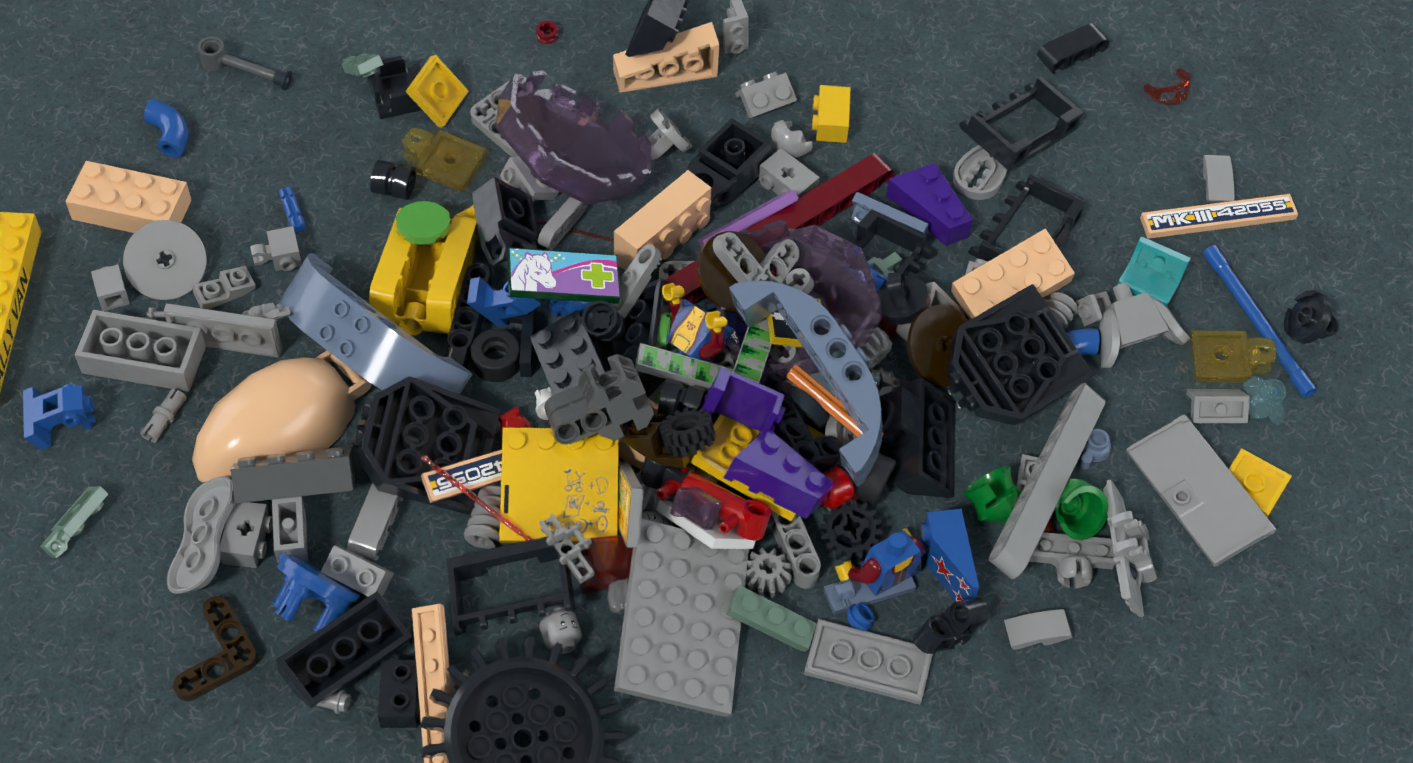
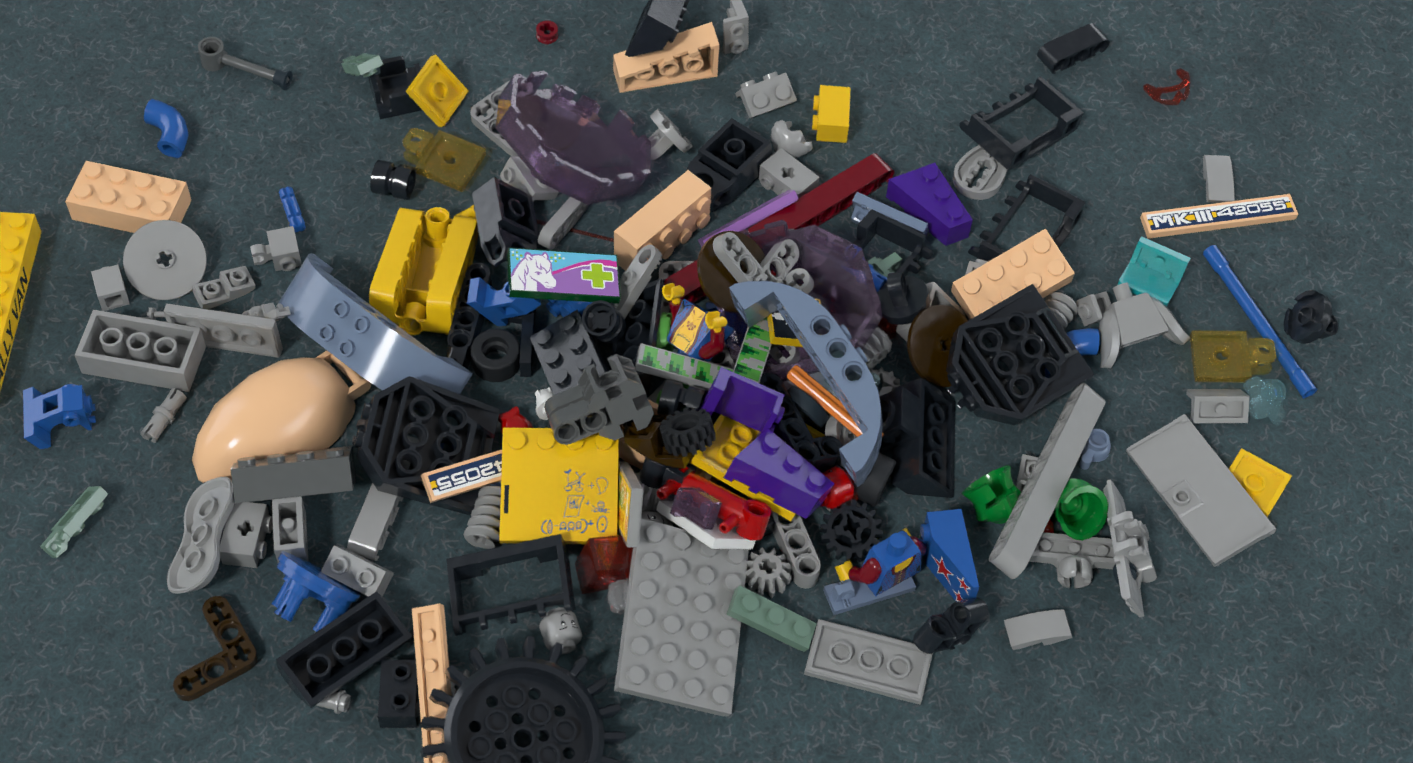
bright green tile [396,201,450,245] -> none
clear red piece [420,455,533,541] -> none
light grey piece [539,514,594,584] -> none
blue plate [847,602,875,631] -> none

